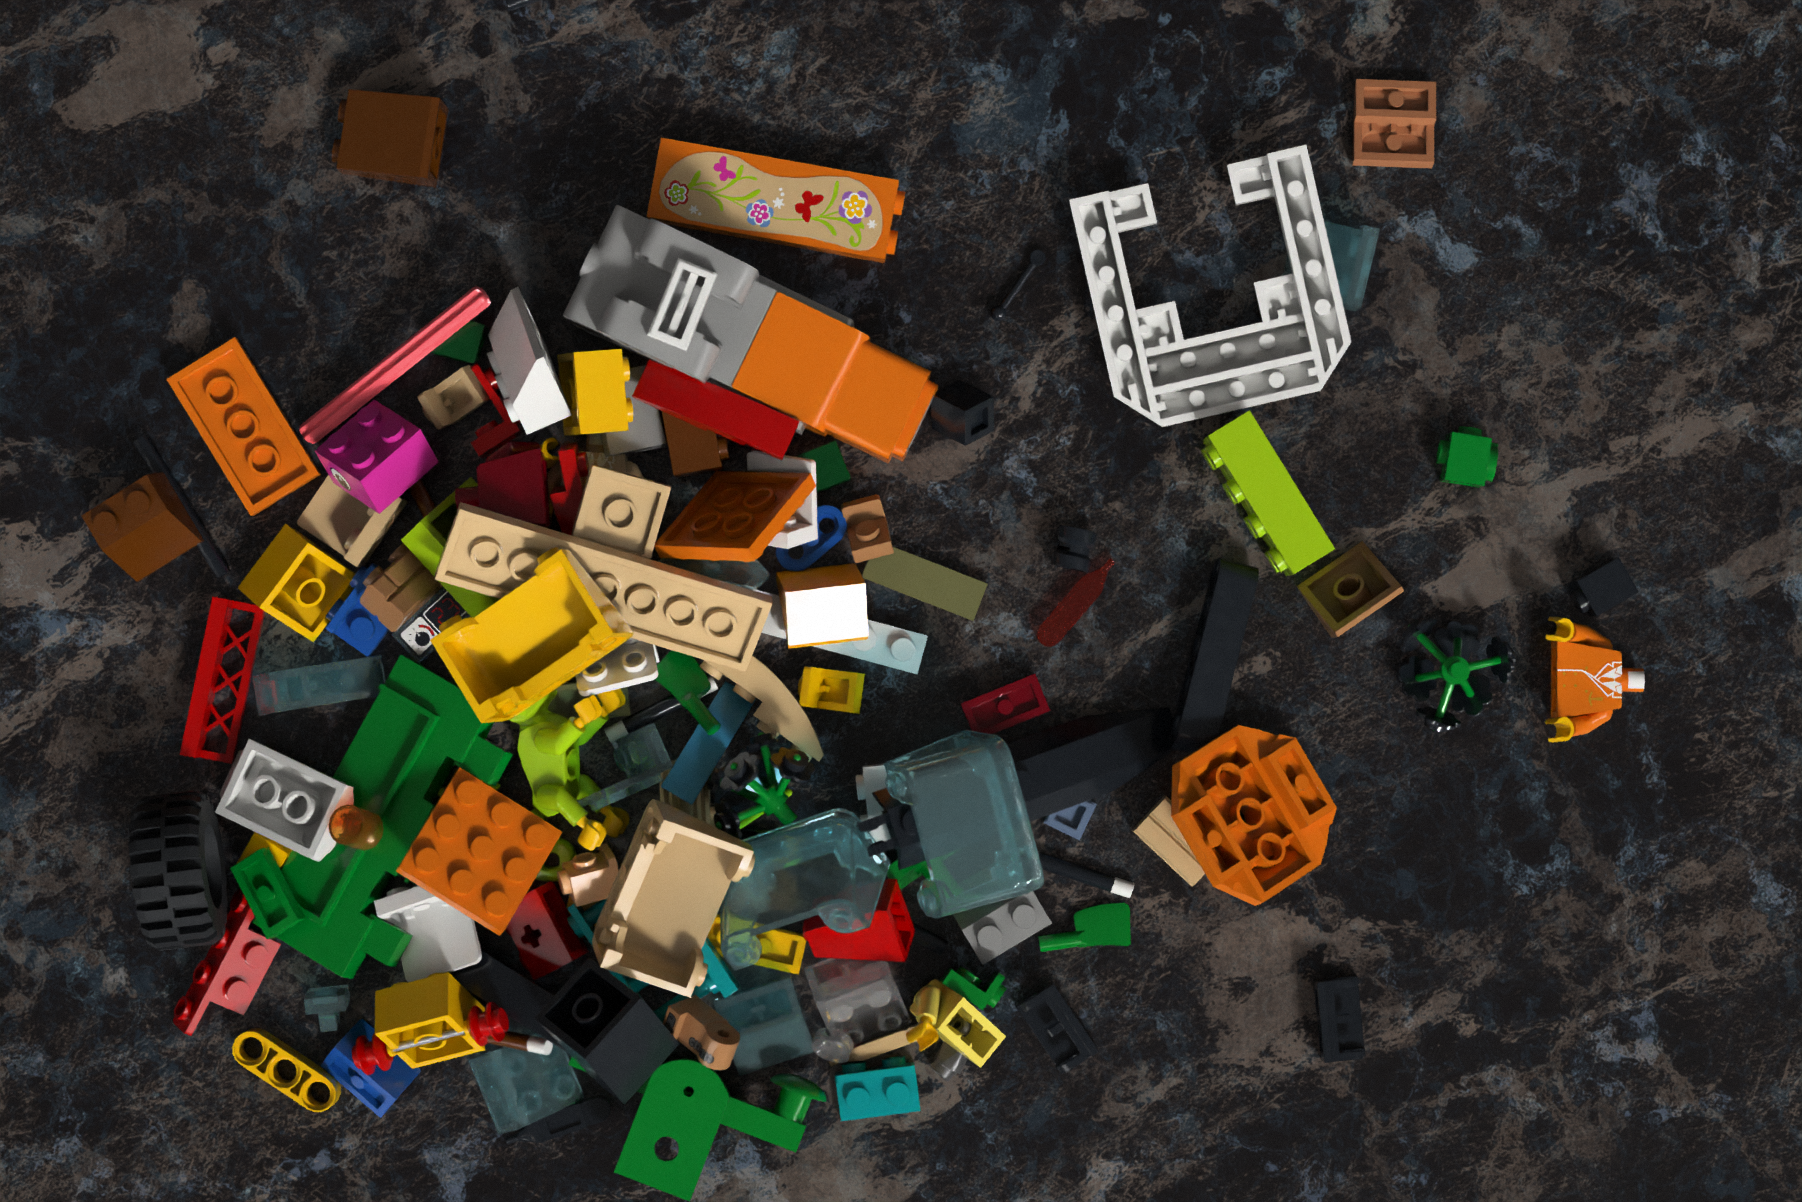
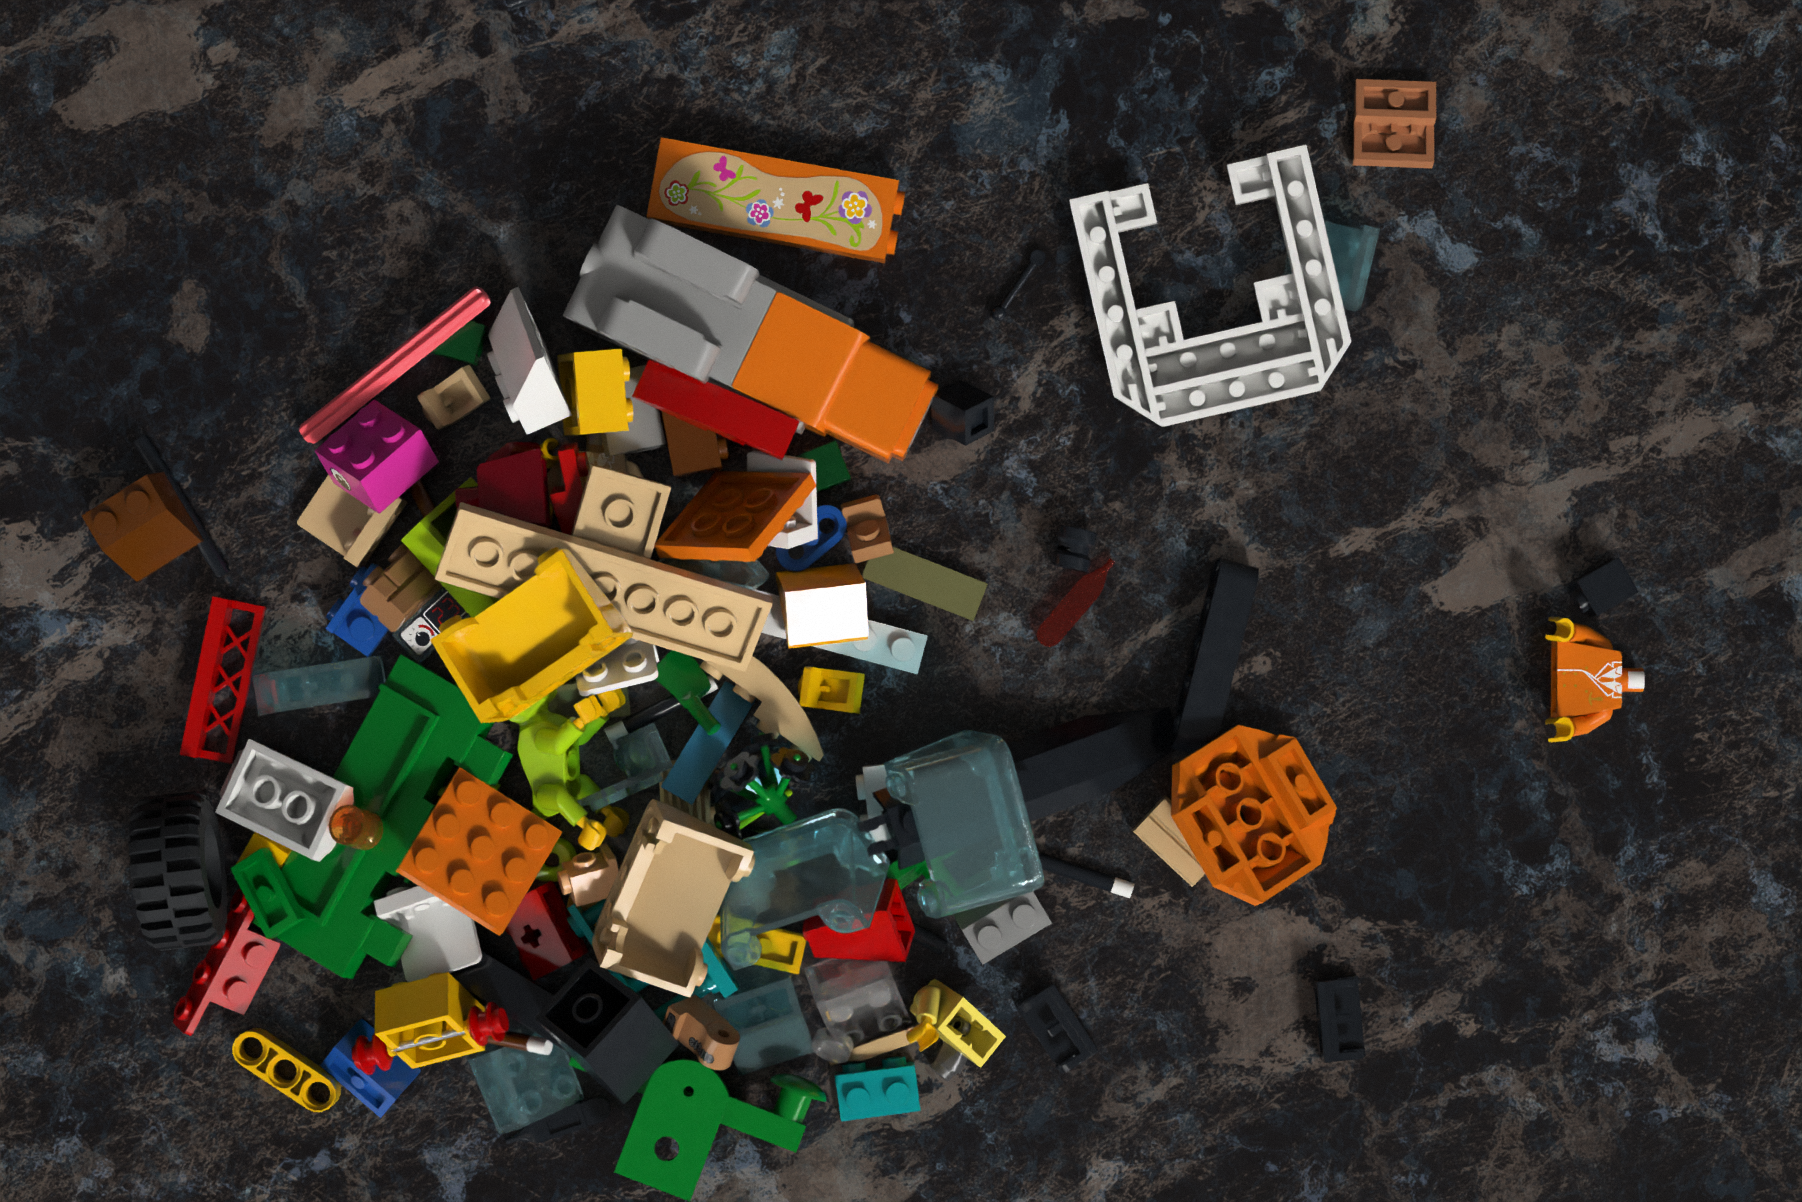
orange plate [166,337,321,516] -> none
yellow slope [238,523,356,643] -> none
clear light blue tile [304,985,350,1032] -> none
reddish brown slope [332,89,449,188] -> none
red bracket [470,363,523,458] -> none
white tile [647,258,717,352] -> none
green bracket [939,966,1007,1011] -> none
dark red plate [961,674,1050,741] -> none
green piece [1038,903,1131,952] -> none
sand blue tile [1043,800,1097,840] -> none
lime brick [1201,410,1335,576] -> none
medium nougat slope [1297,541,1404,638] -> none
black plant [1397,616,1516,732] -> none
green brick [1436,426,1498,488] -> none

